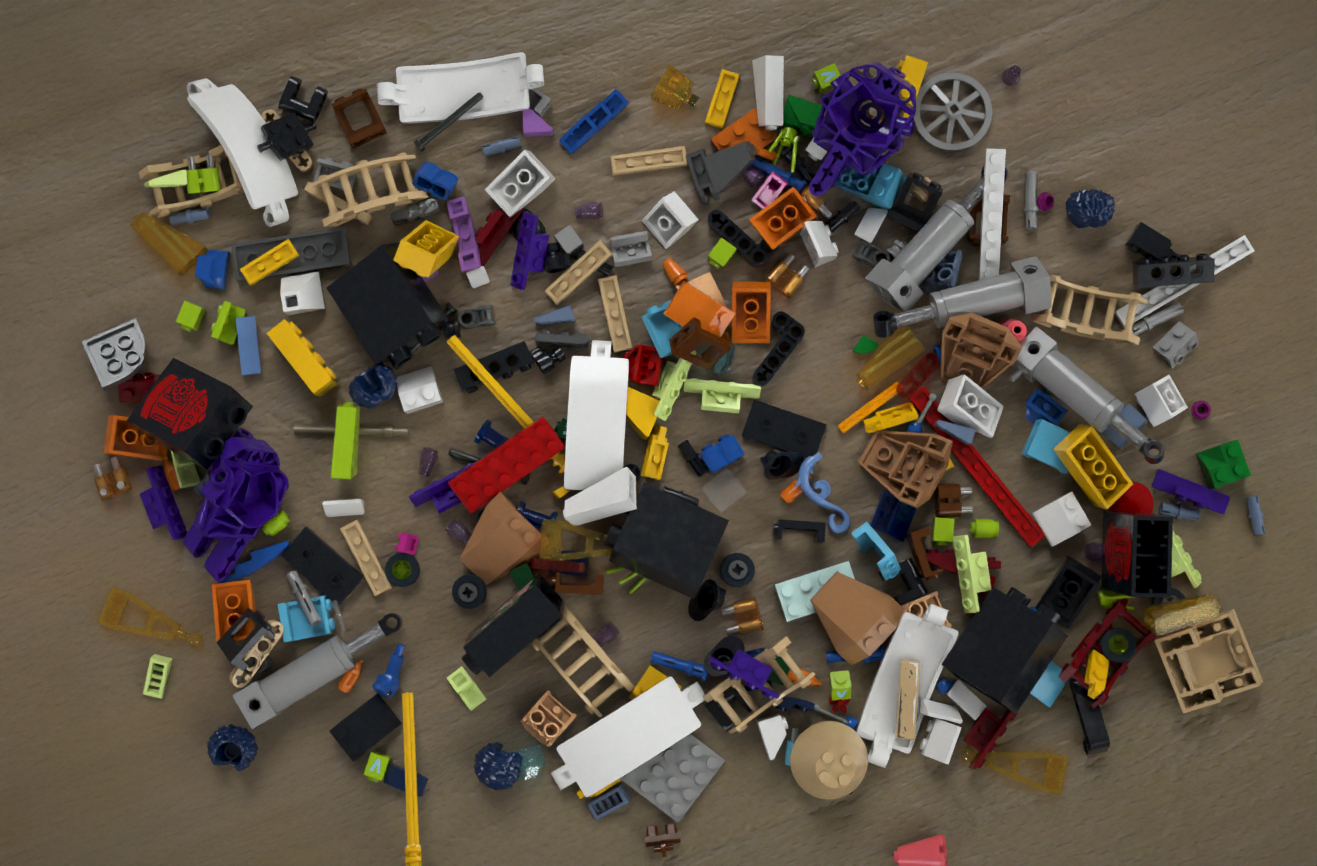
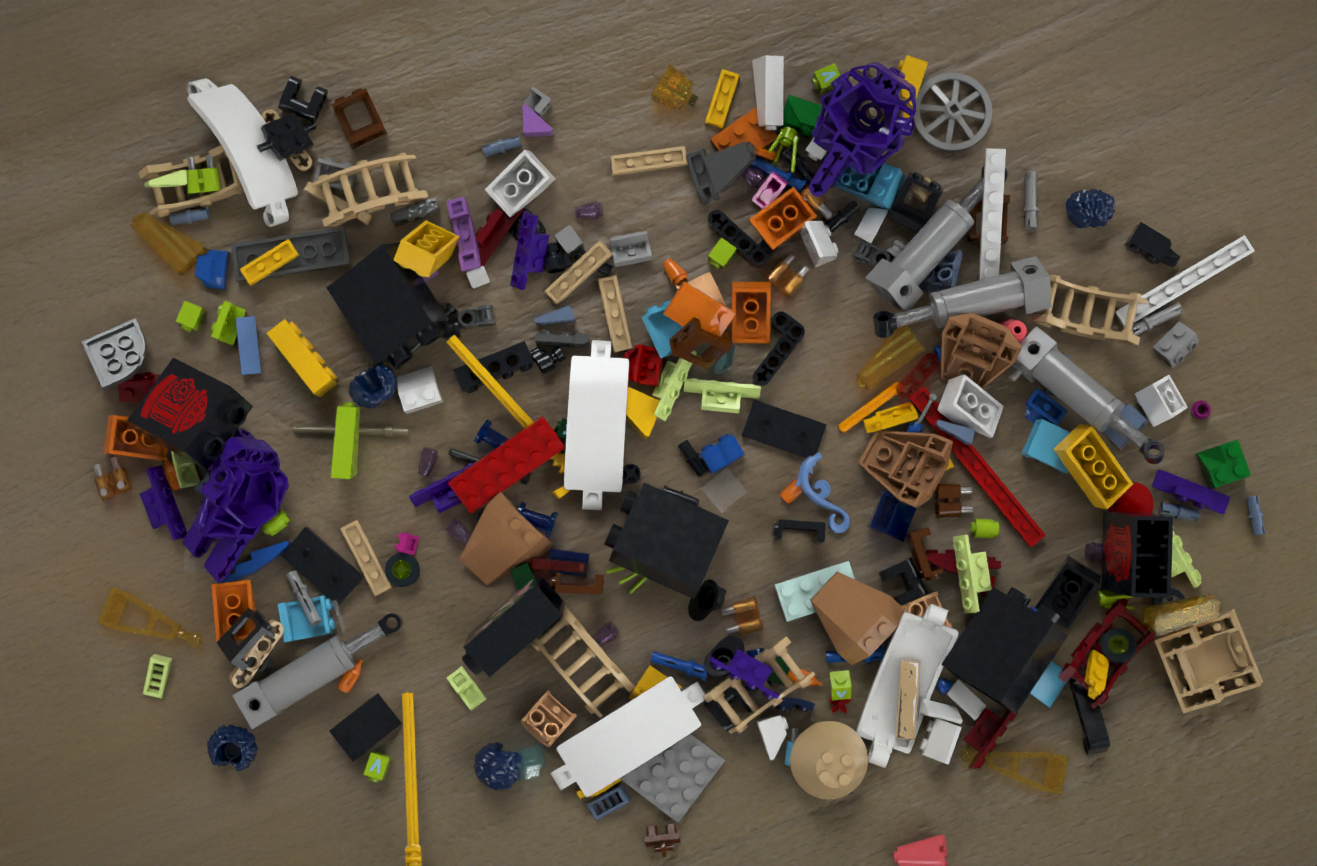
white slope [280,271,325,315] -> none
white slope [323,499,365,517] -> none
blue animal [372,643,405,697] -> none
white panel [377,52,544,123] -> none
dark blue slope [383,764,428,797] -> none
blue brick [412,162,458,200] -> none
pearl dark grey bar [414,92,484,152] -> none
black wheel [452,574,487,609] -> none
clear yellow plate [540,520,613,561] -> none
blue slope [559,89,630,154] -> none
white slope [563,467,637,526] -> none
yellow hinge [641,426,669,480] -> none
white slope [642,191,699,249] -> none
black wheel [721,553,755,587] -> none
black piece [760,449,804,480] -> none
light grey hinge [813,704,858,730] -> none
medium azure panel [851,522,901,580] -> none
green tile [853,335,879,354] -> none
lime brick [931,517,954,546] -> none
cone [1002,65,1021,86] -> none
white slope [1032,491,1091,547] -> none
magenta plate [1037,192,1054,211] -> none
black brick [1133,253,1215,288] -> none

